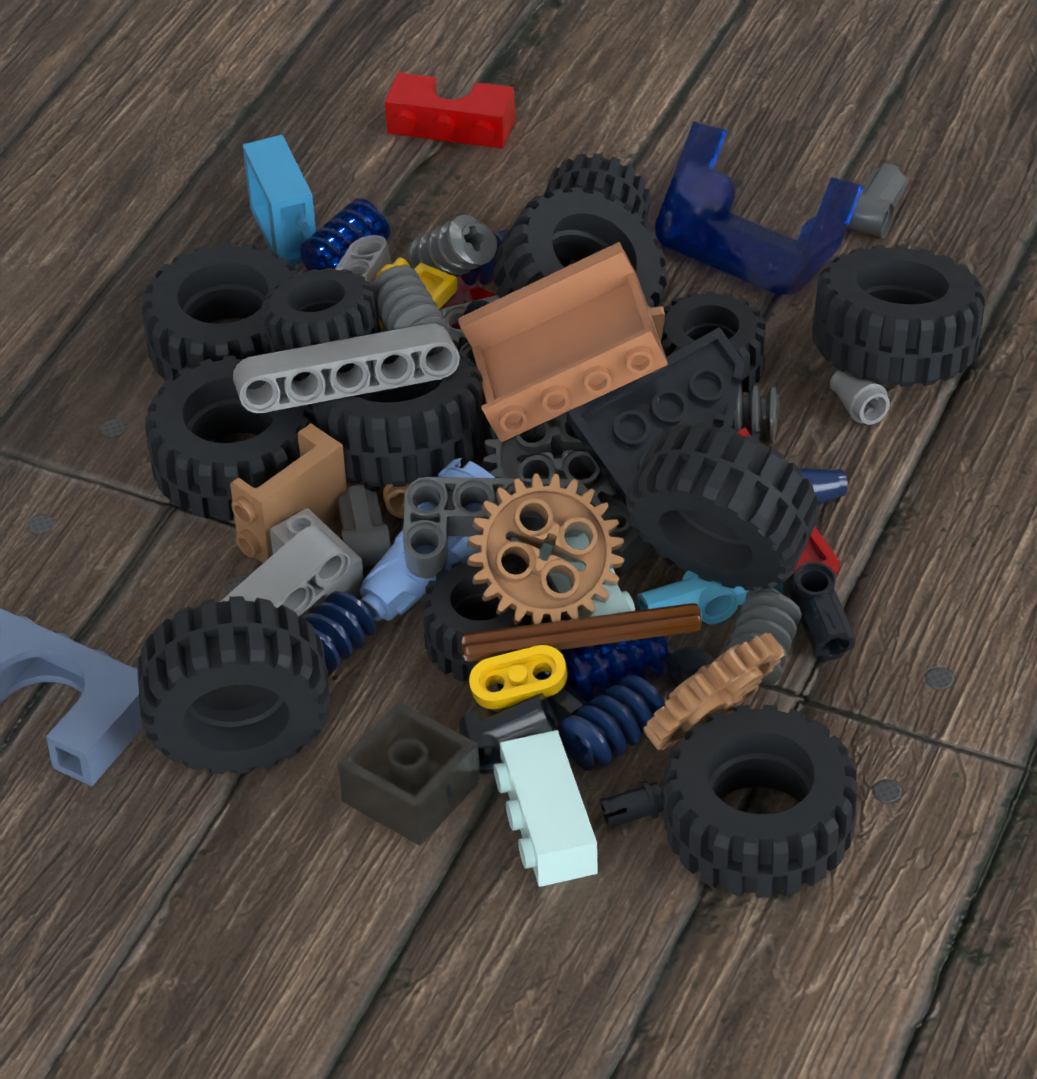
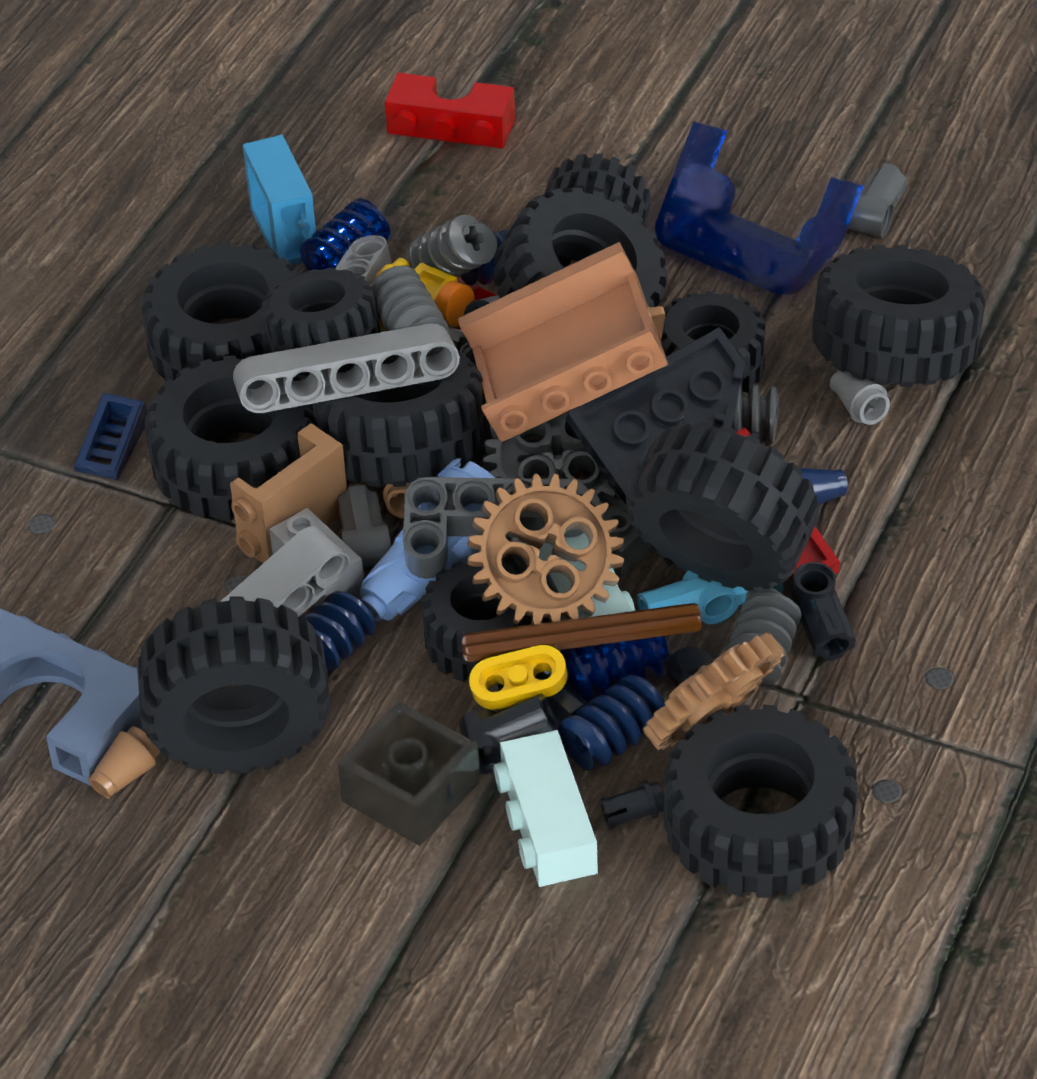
none -> dark blue slope [74,393,148,480]
none -> medium nougat cone [88,726,160,799]
none -> orange tile [435,281,474,327]

